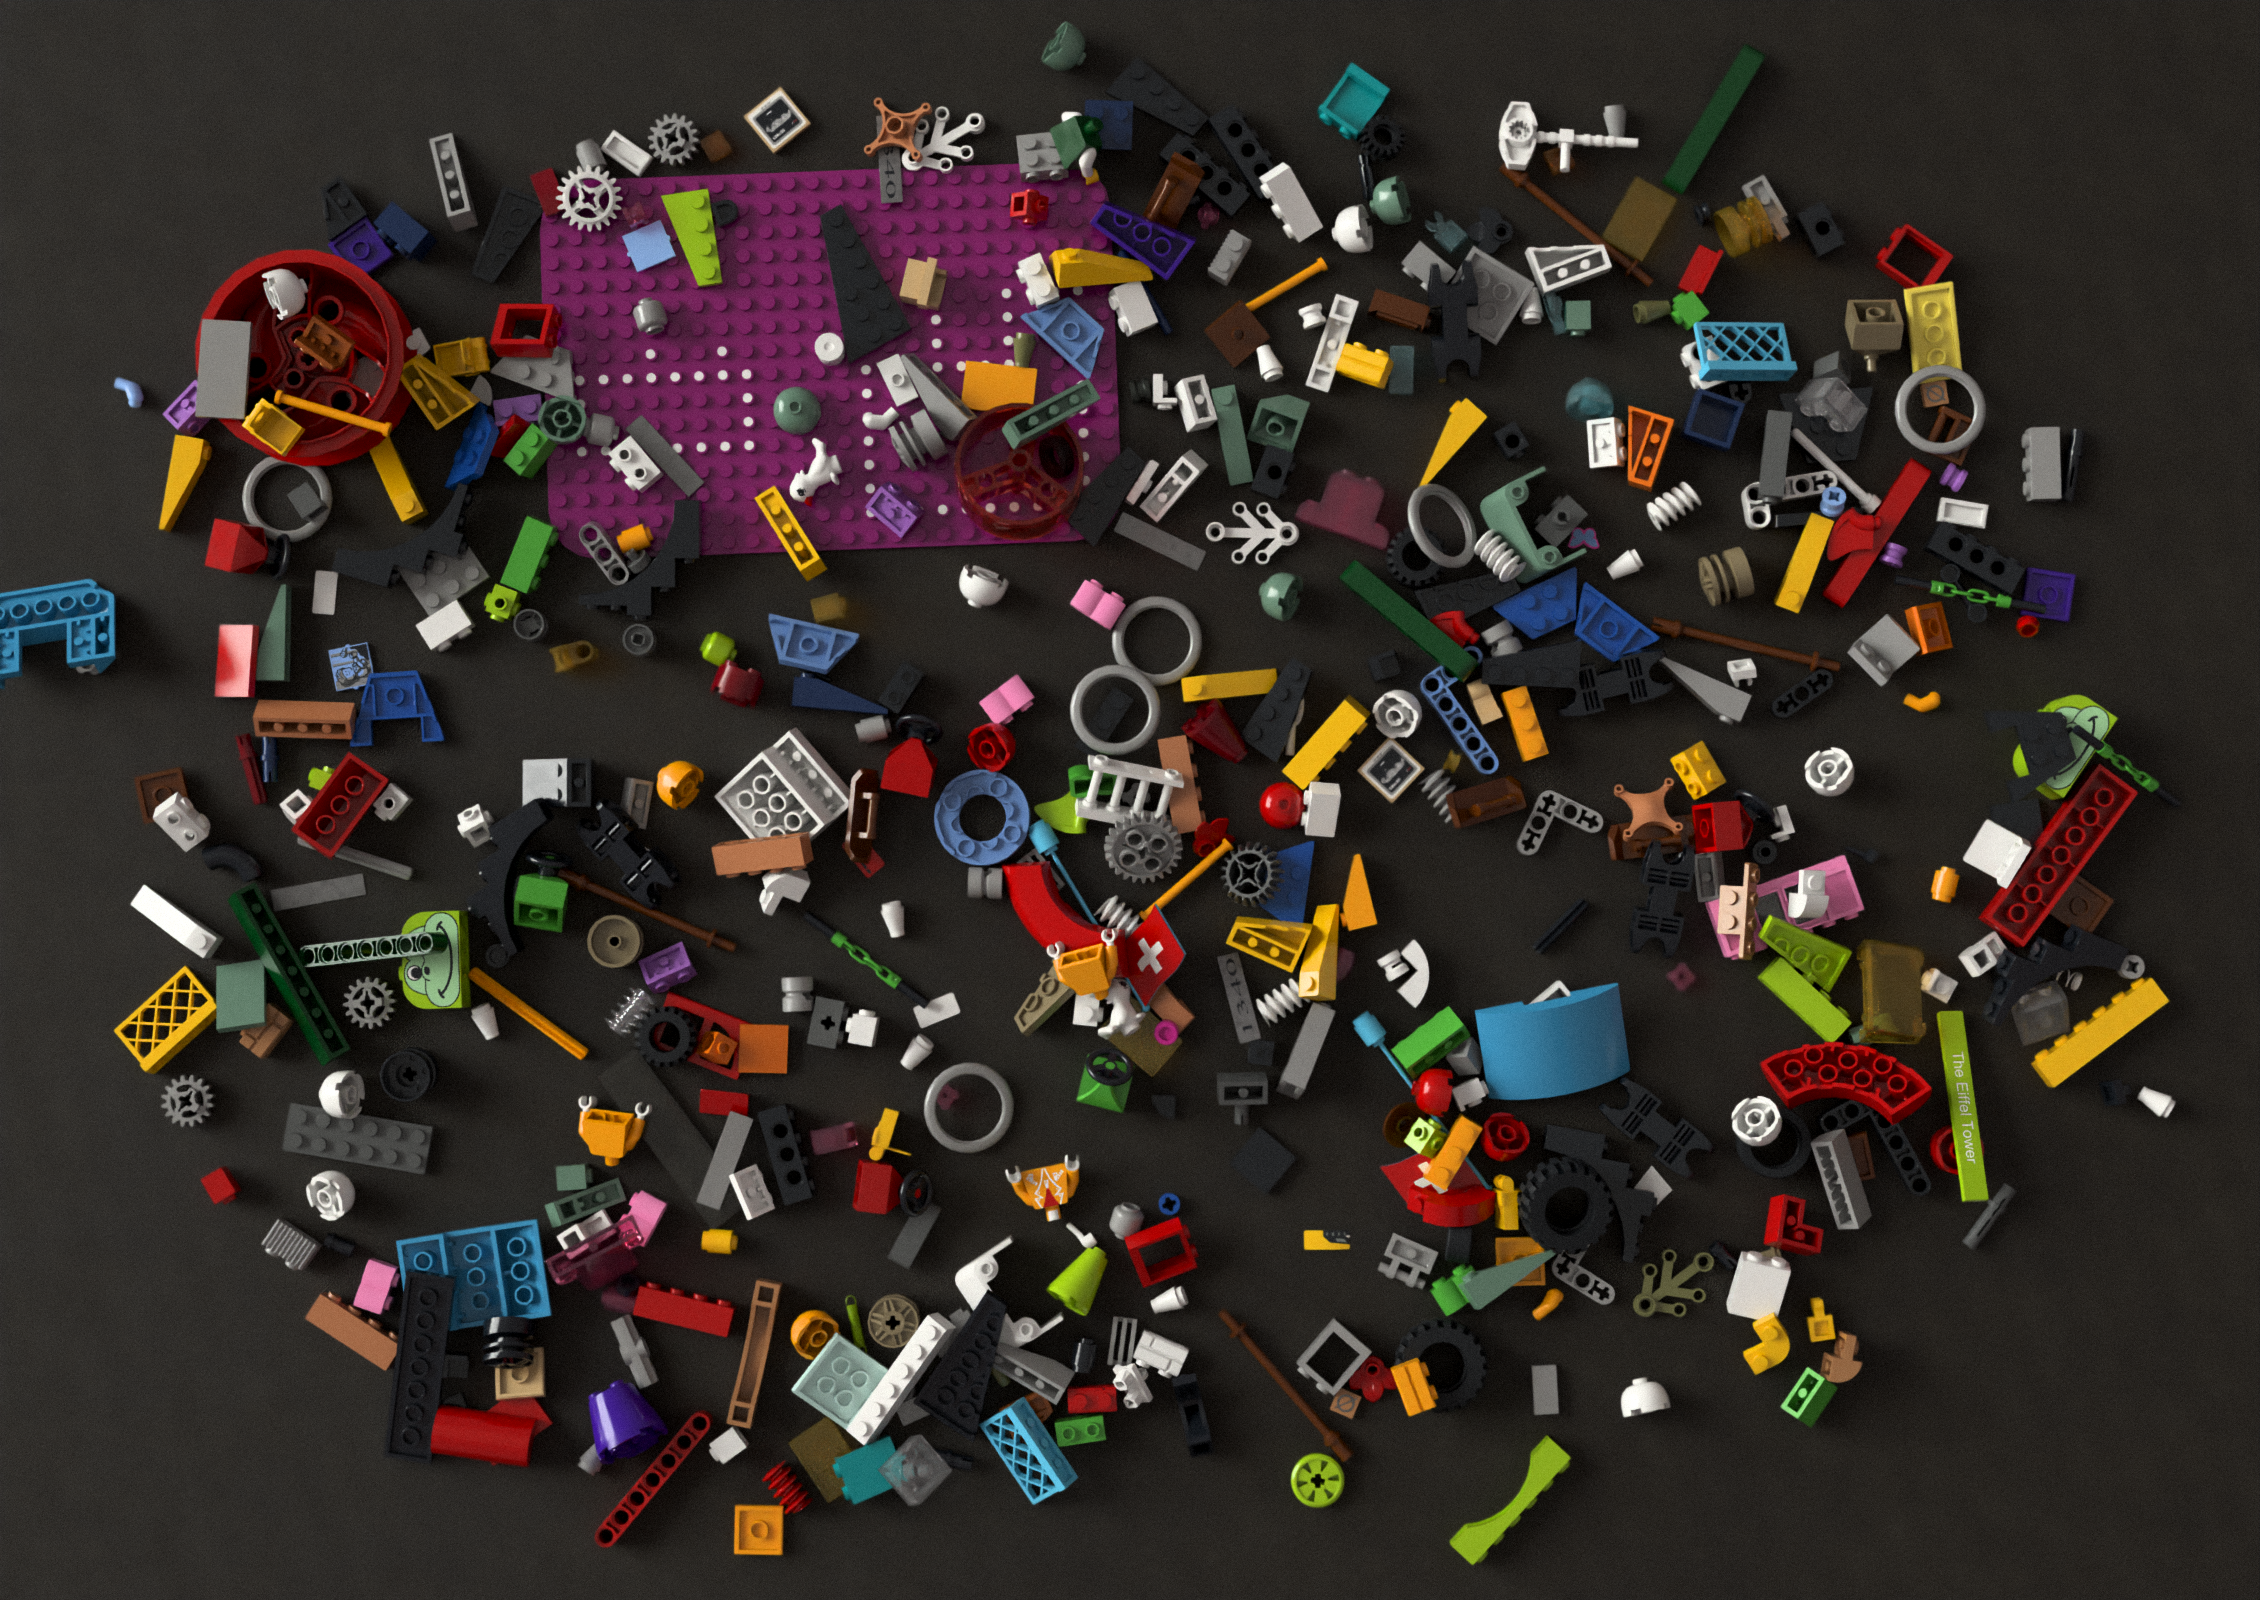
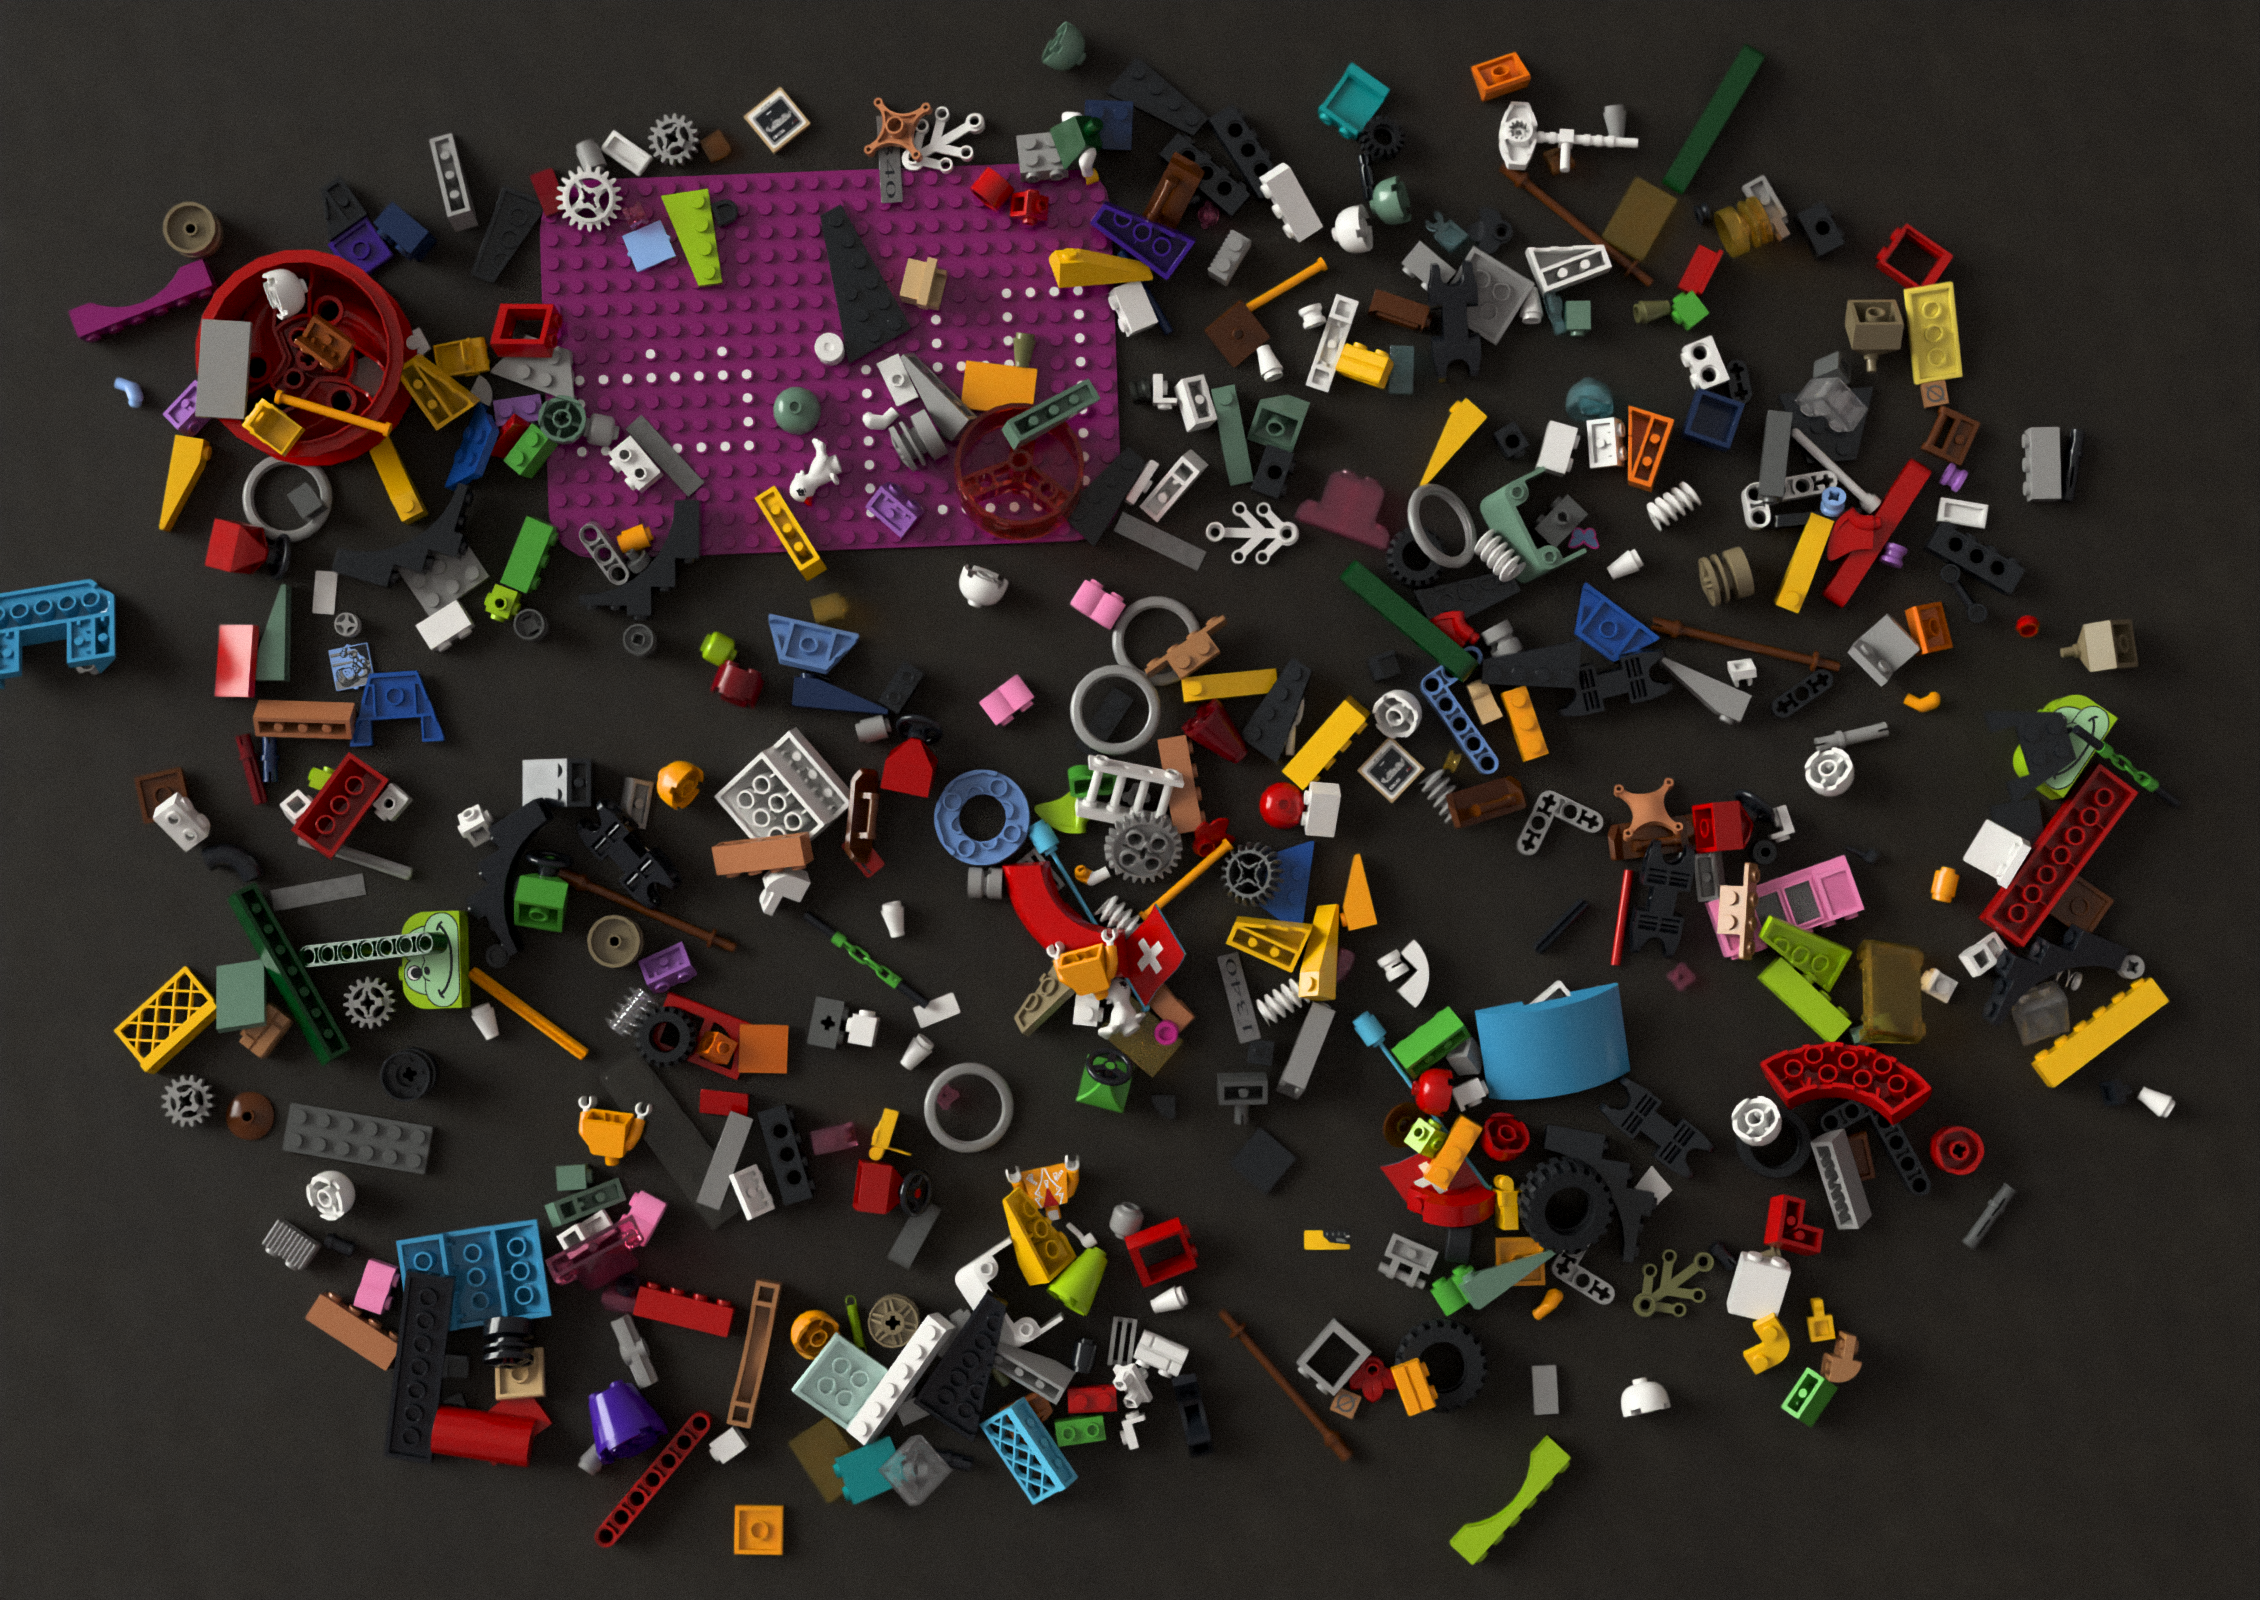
white slope [131,885,224,958] -> none
red brick [200,1166,242,1205] -> none
white cylinder [319,1070,365,1119] -> none
clear yellow piece [549,640,598,673] -> none
light grey head [633,297,668,335] -> none
yellow brick [701,1229,738,1254] -> none
red piece [762,1460,813,1514] -> none
light grey wheel [782,977,814,1012] -> none
red cylinder [967,722,1016,772] -> none
white brick [1016,252,1060,309] -> none
medium blue wing [1020,297,1104,379] -> none
black tyre [1039,435,1074,479] -> none
blue bush [1159,1193,1180,1215] -> none
sand green cylinder [1259,572,1303,622] -> none
lime wheel [1291,1453,1344,1508] -> none
blue wing [1491,567,1577,640] -> none
yellow bracket [1670,741,1727,800] -> none
medium azure fence [1693,322,1797,381] -> none
white brick [1788,870,1829,918] -> none
piece [1894,575,2046,614] -> none
light grey wedge [1895,365,1986,455] -> none
lime tile [1937,1011,1989,1202] -> none
dark purple tile [2020,567,2076,622] -> none
none -> magenta arch [68,259,218,343]
none -> dark tan wheel [163,202,224,260]
none -> reddish brown dish [226,1092,275,1140]
none -> light grey wheel [334,612,362,638]
none -> red piece [970,167,1015,212]
none -> yellow wedge [1002,1187,1077,1286]
none -> arm [1074,865,1111,886]
none -> white bracket [1120,1410,1146,1450]
none -> medium nougat bracket [1145,615,1228,681]
none -> orange slope [1471,52,1531,102]
none -> white brick [1535,420,1580,477]
none -> red bar [1611,870,1634,966]
none -> light grey pin [1814,722,1889,752]
none -> dark tan piece [2060,619,2138,672]

